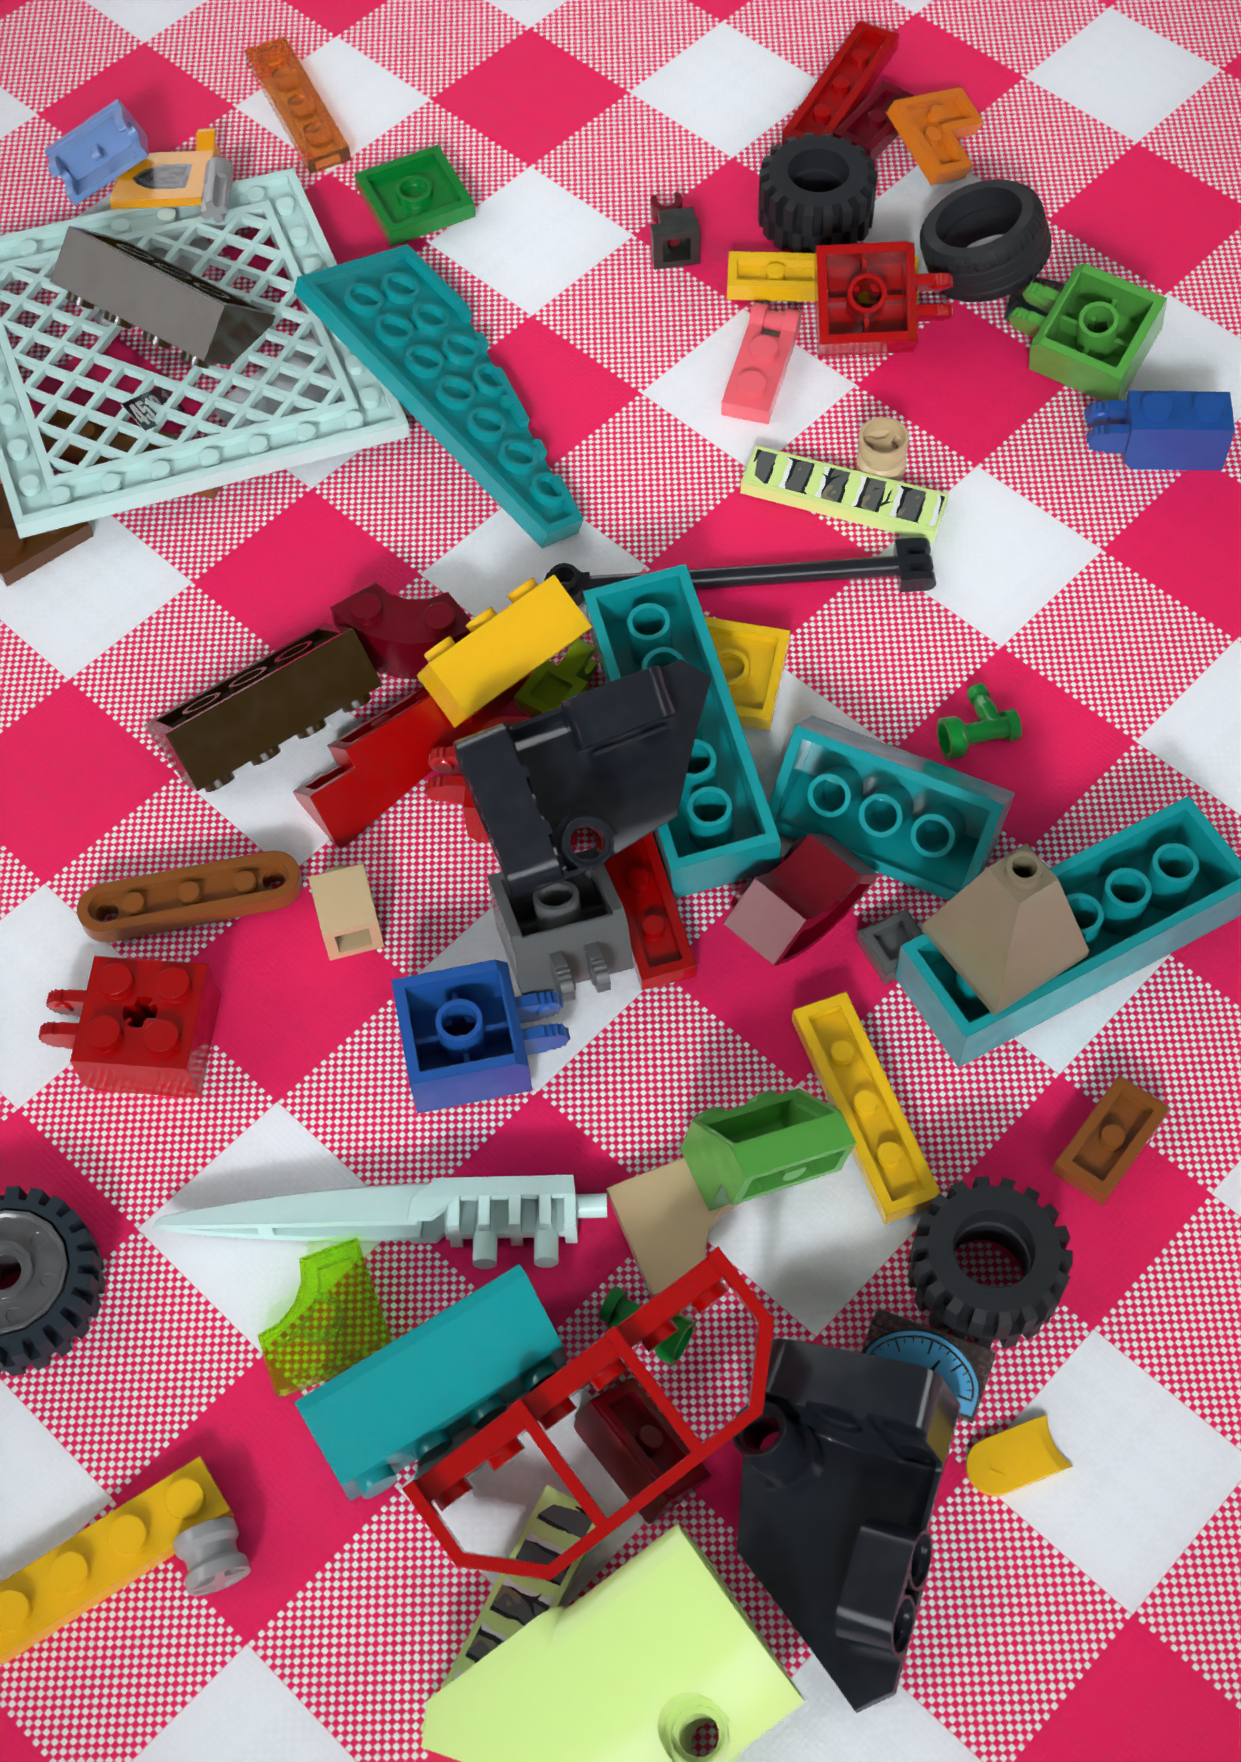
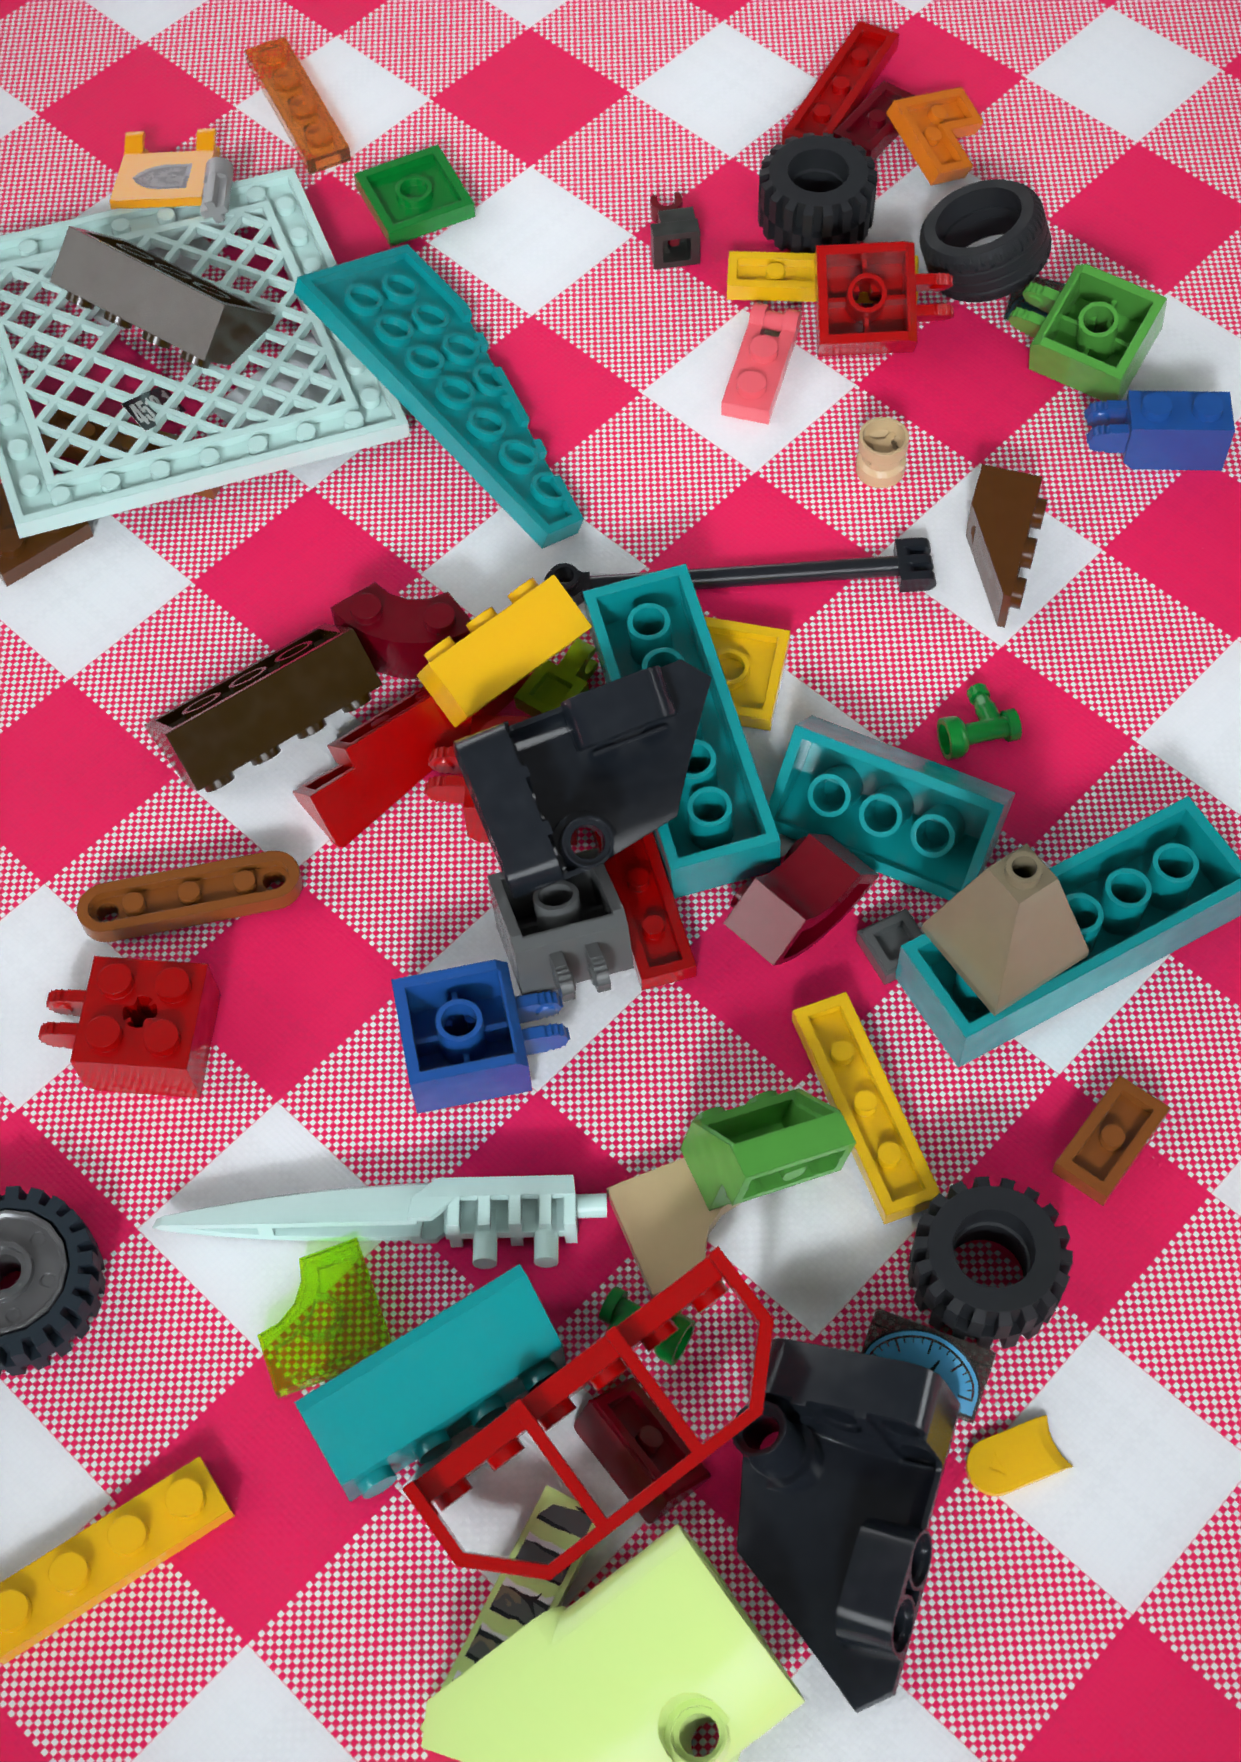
medium blue hinge [45,99,149,206] -> none
light grey wheel [172,1517,251,1596] -> none
tan brick [308,863,385,961] -> none
tile [740,445,949,543] -> none
none -> reddish brown slope [966,464,1048,628]

